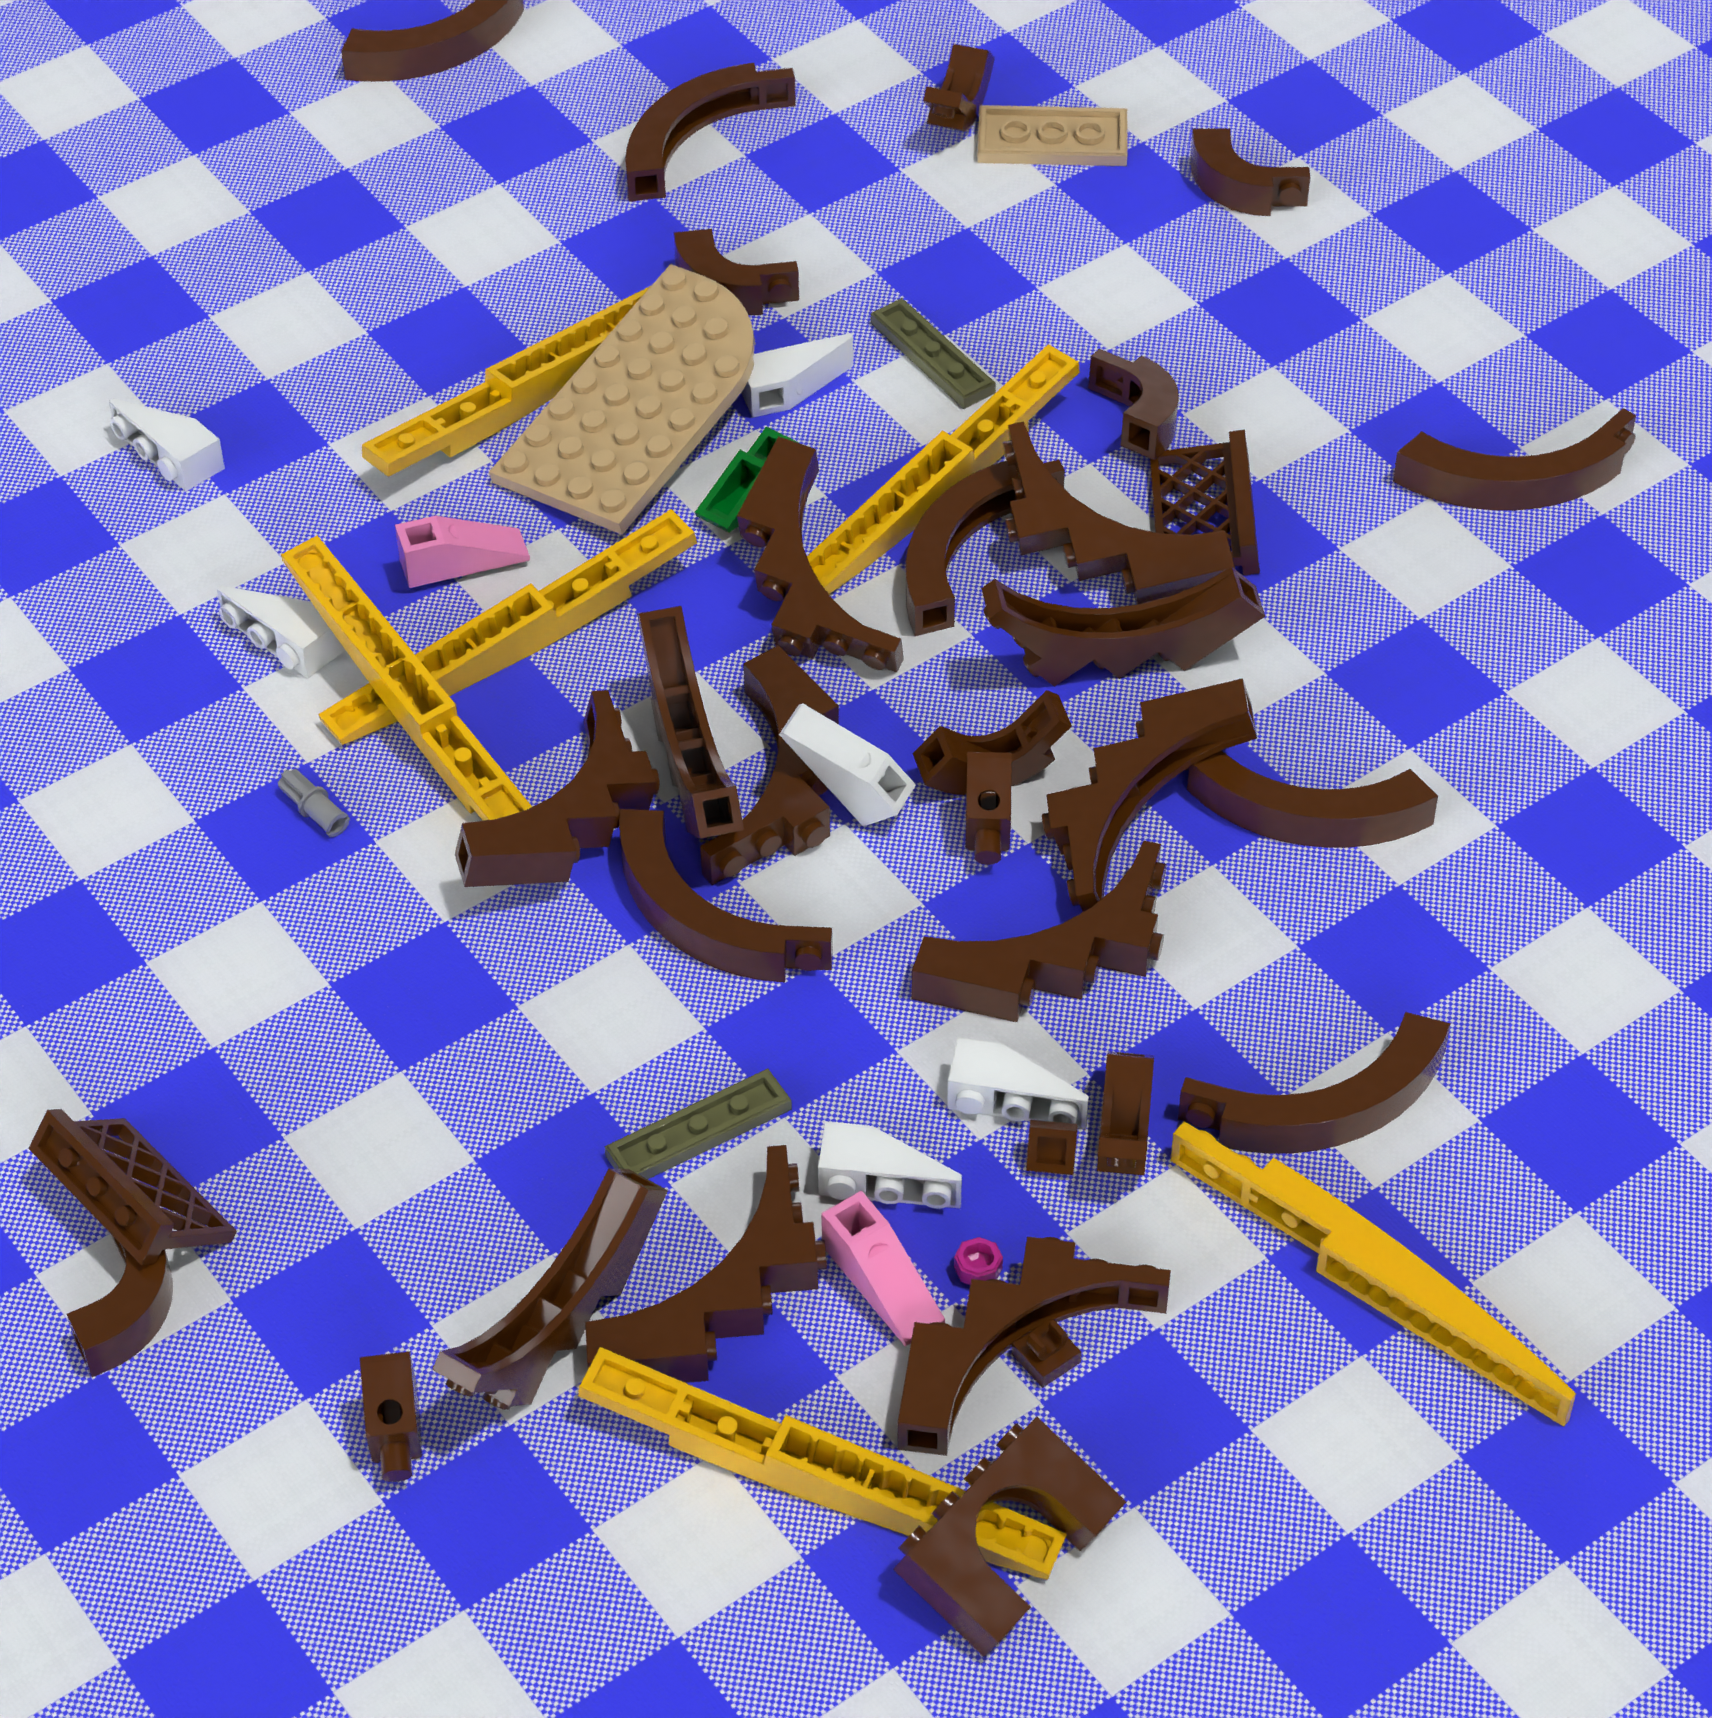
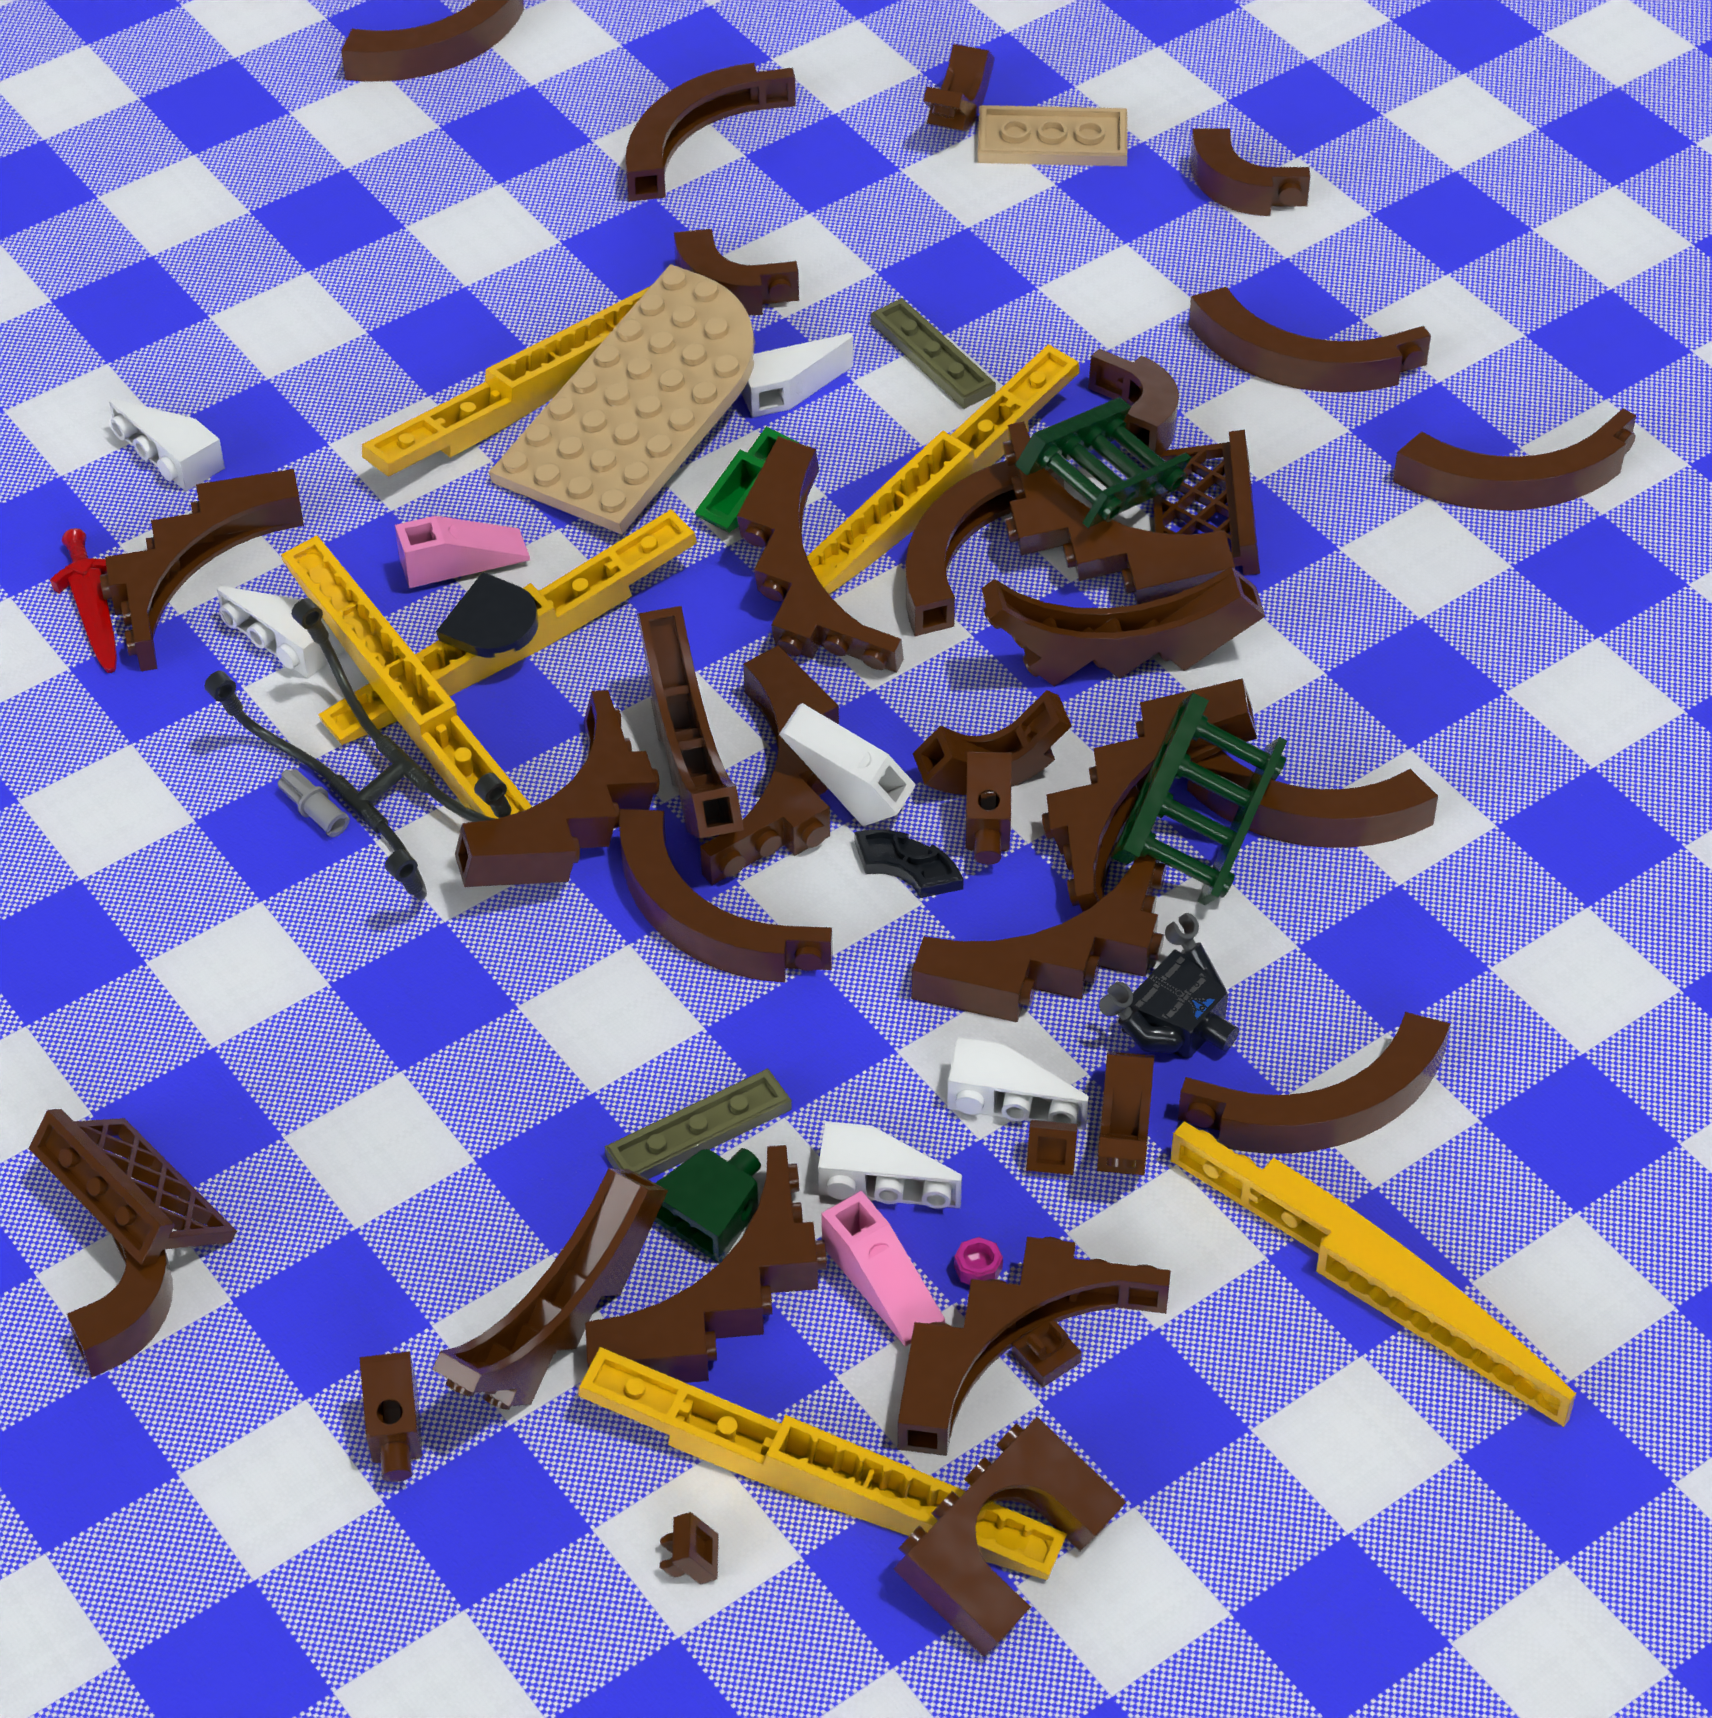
none -> red sword [50,528,117,673]
none -> reddish brown arch [100,469,304,672]
none -> pearl dark grey bar [204,598,511,900]
none -> black tile [436,572,538,658]
none -> dark green torso [654,1148,761,1264]
none -> reddish brown tile [659,1512,719,1585]
none -> black tile [854,830,964,898]
none -> dark green fence [1015,397,1192,528]
none -> black torso [1099,913,1239,1058]
none -> dark green fence [1111,692,1287,905]
none -> reddish brown arch [1189,286,1431,393]

